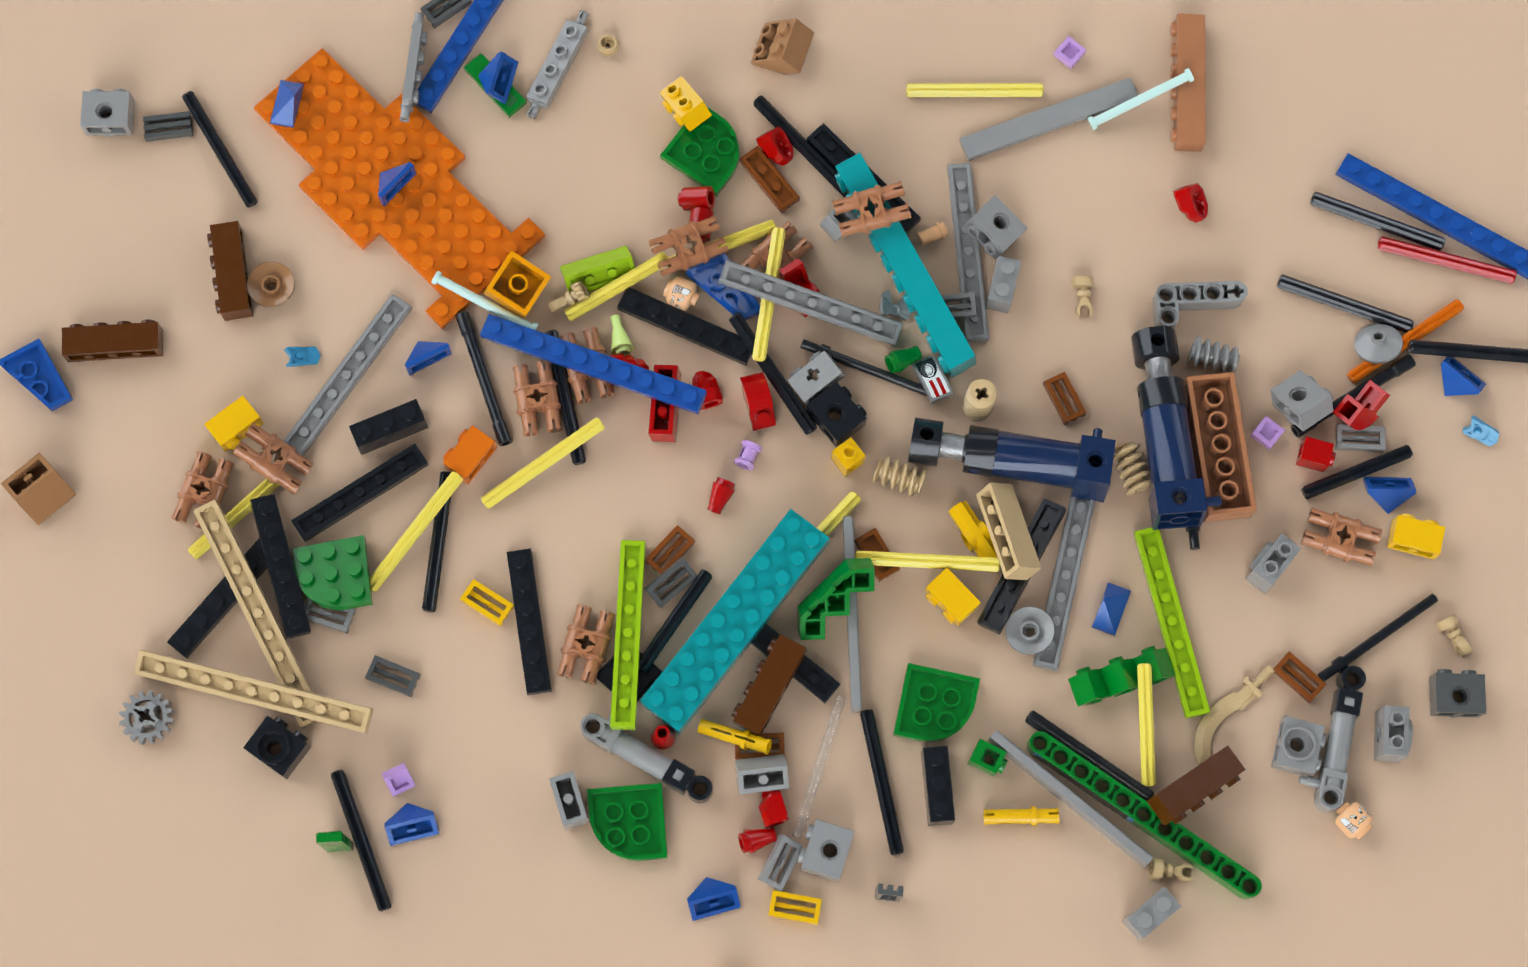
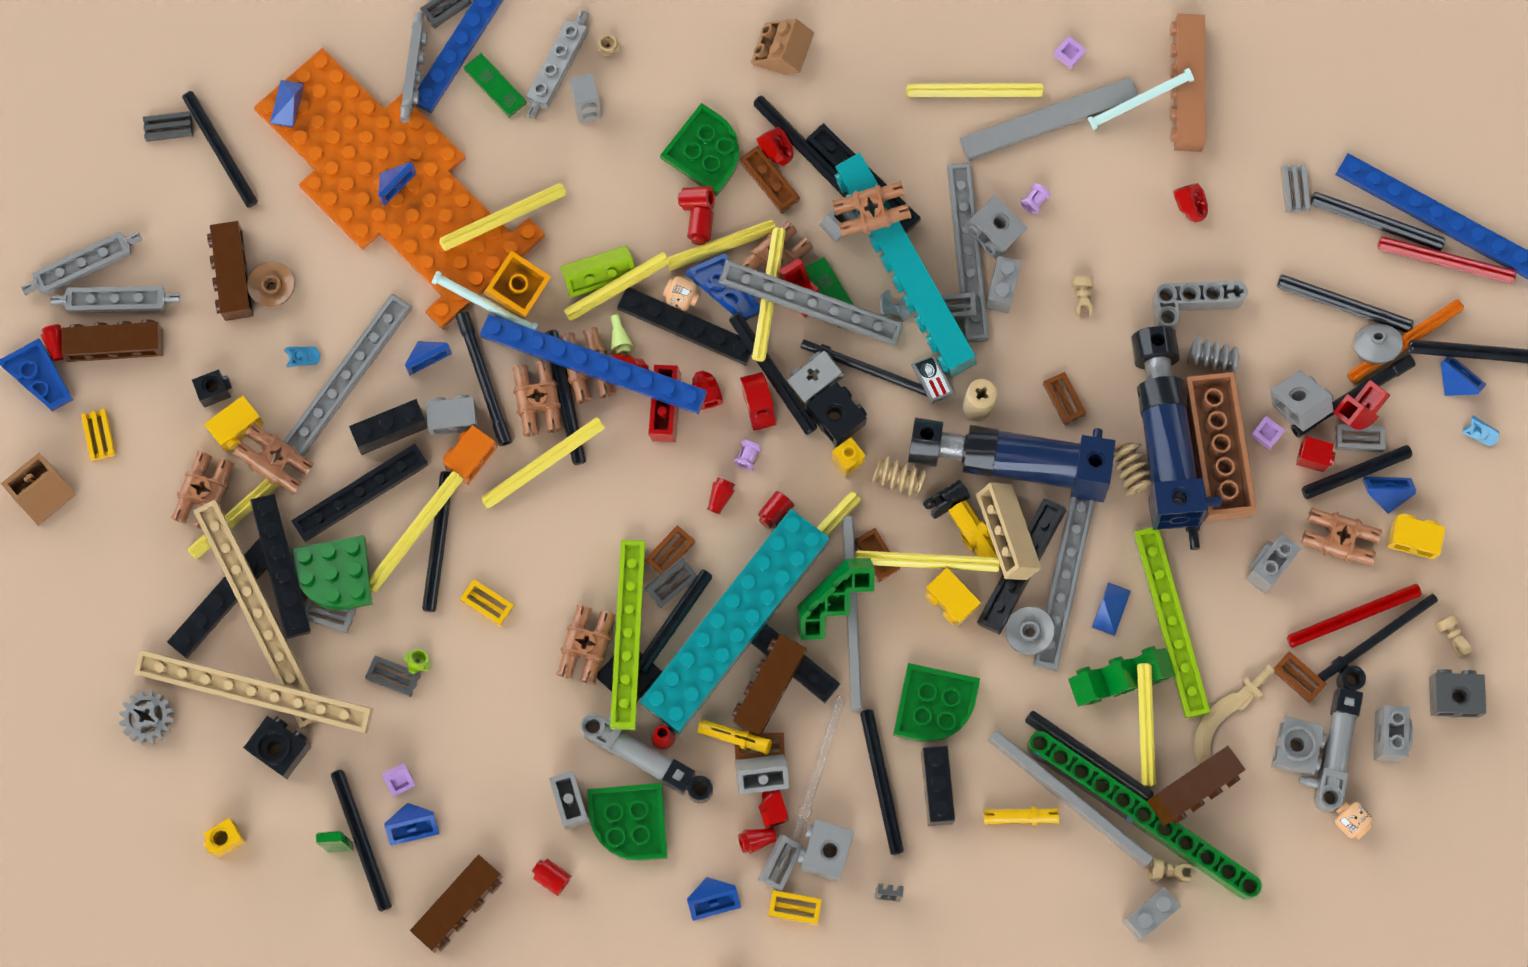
light grey brick [80,89,135,137] -> none
blue slope [478,51,519,104] -> none
black plate [507,548,552,695] -> none
tan piece [548,281,590,313] -> none
nougat pin [649,216,728,276] -> none
yellow brick [659,76,712,132] -> none
green cone [885,346,922,373] -> none
light nougat pin [917,222,948,247] -> none
green brick [967,739,1008,777] -> none
none -> light grey plate [21,231,143,296]
none -> red cone [40,324,65,361]
none -> light grey plate [50,286,181,313]
none -> yellow tile [81,408,116,461]
none -> black brick [192,369,232,408]
none -> yellow brick [203,818,246,858]
none -> lime plate [403,649,431,674]
none -> reddish brown brick [410,854,503,953]
none -> light grey brick [425,395,478,436]
none -> light yellow axle [440,183,566,250]
none -> red brick [532,858,572,896]
none -> light grey brick [570,74,601,123]
none -> red brick [758,491,795,529]
none -> green tile [805,257,854,328]
none -> black hinge [923,480,971,519]
none -> lavender bush [1020,183,1051,214]
none -> light grey tile [1281,165,1310,212]
none -> red axle [1287,584,1422,648]

